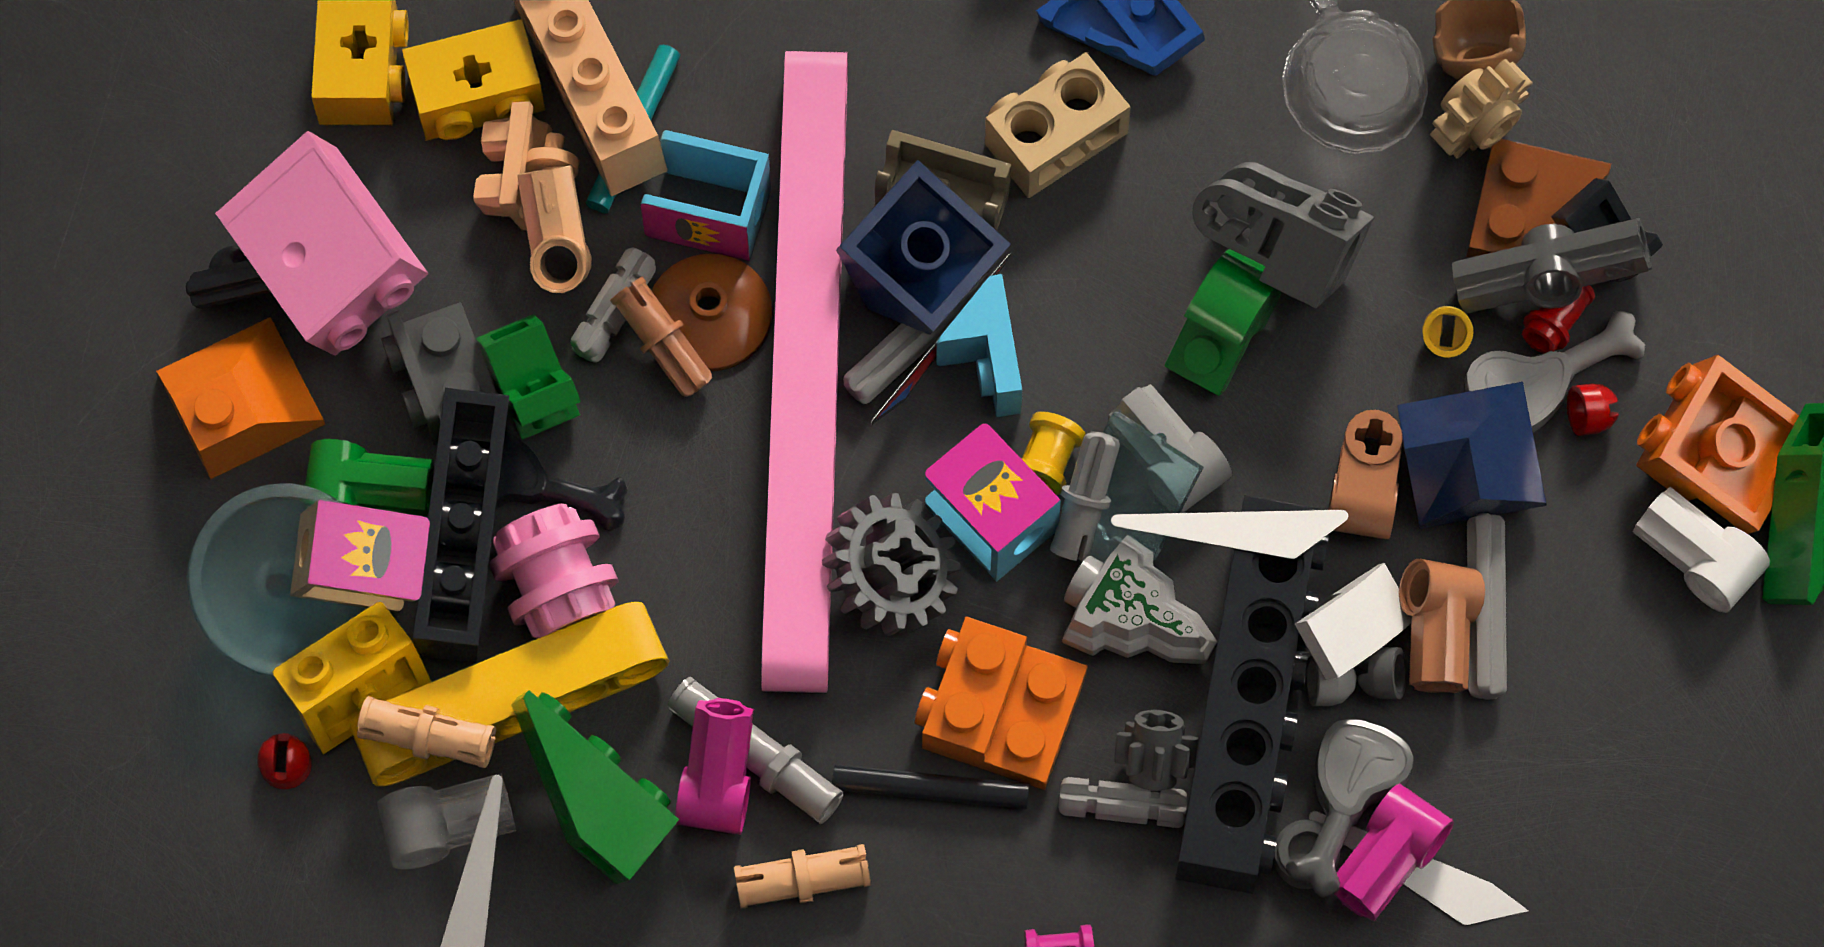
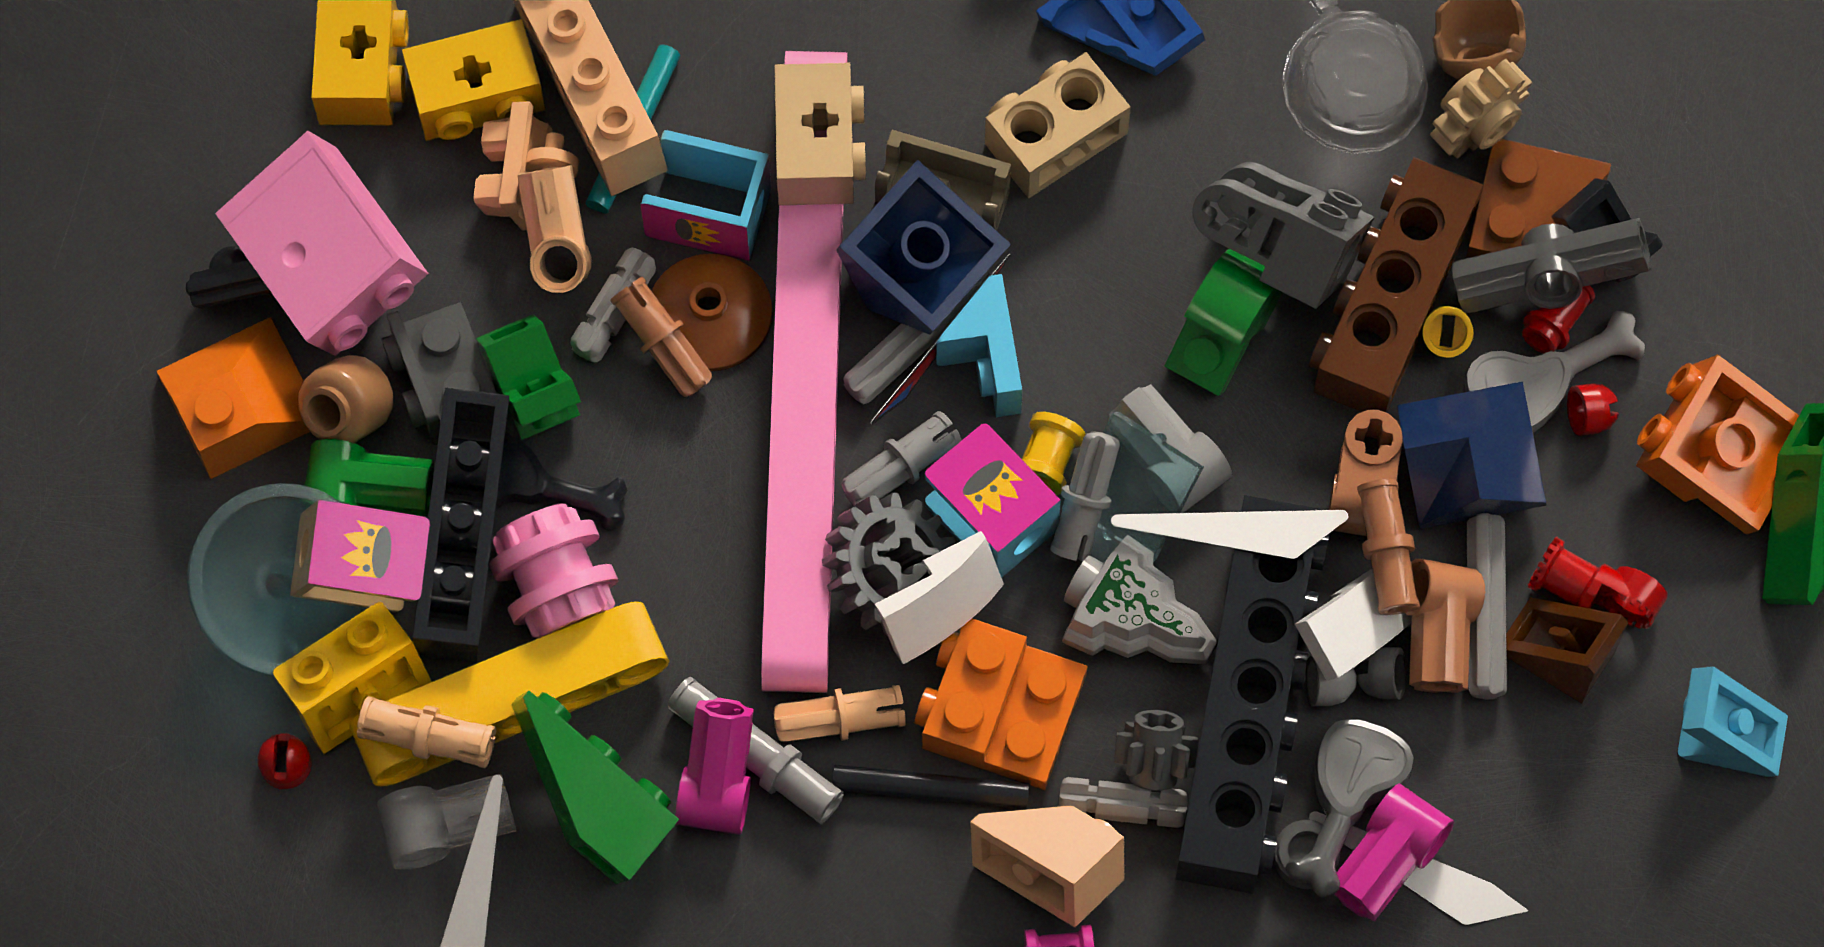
light nougat pin [734,844,871,909] -> none
white piece [1633,487,1770,613] -> none
none -> medium nougat head [298,355,393,443]
none -> light nougat axle [773,685,906,742]
none -> tan brick [775,63,866,205]
none -> light grey axle [841,411,962,507]
none -> white slope [875,531,1004,664]
none -> light nougat slope [970,806,1124,927]
none -> reddish brown brick [1309,157,1483,413]
none -> nougat pin [1357,479,1420,615]
none -> reddish brown slope [1506,597,1628,704]
none -> red connector [1528,537,1668,629]
none -> medium azure slope [1678,667,1788,777]

